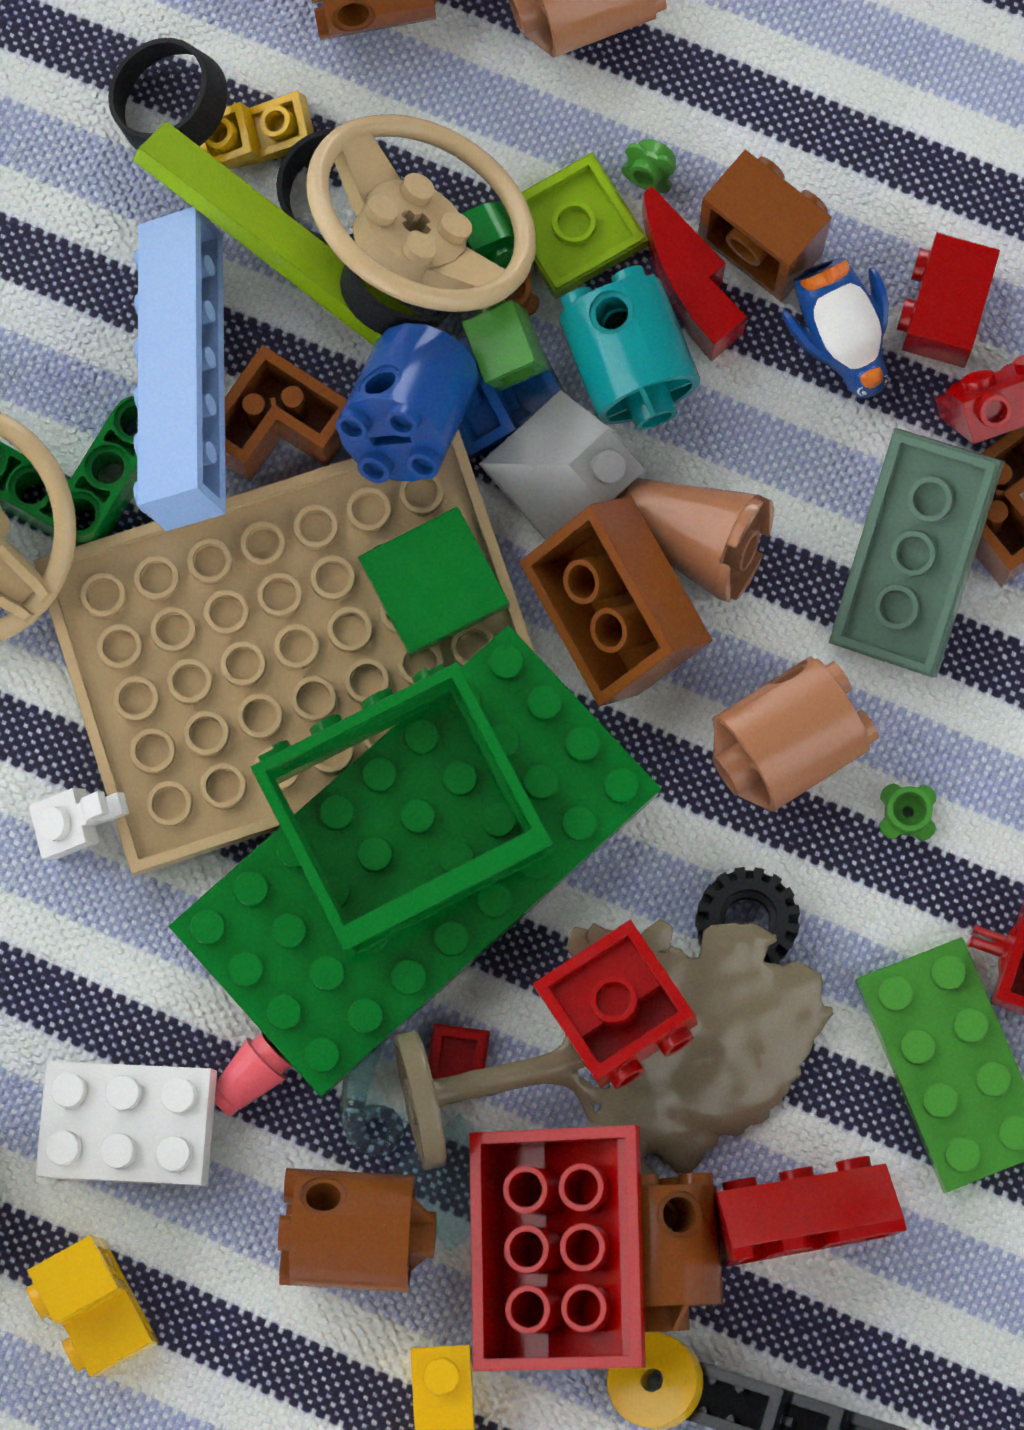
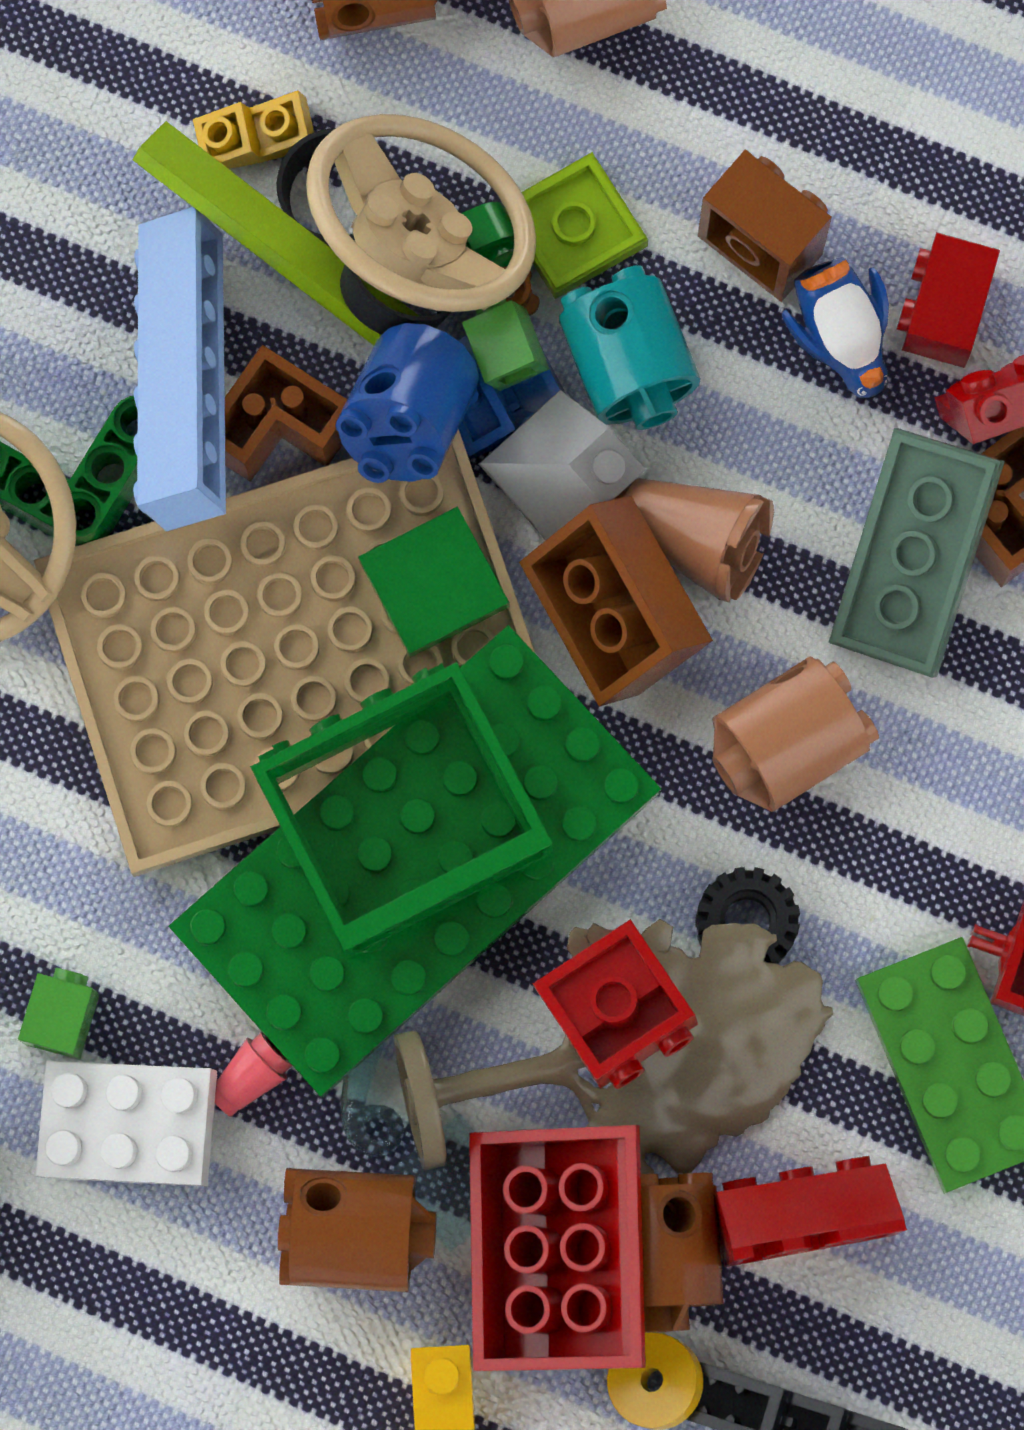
yellow brick [26,1235,159,1377] -> none
white plate [29,788,129,860] -> none
black tyre [108,38,228,150] -> none
red tile [428,1023,490,1079] -> none
bright green plate [621,139,676,193] -> none
red slope [642,186,747,362] -> none
bright green plate [879,783,937,841] -> none
none -> bright green brick [18,968,100,1060]

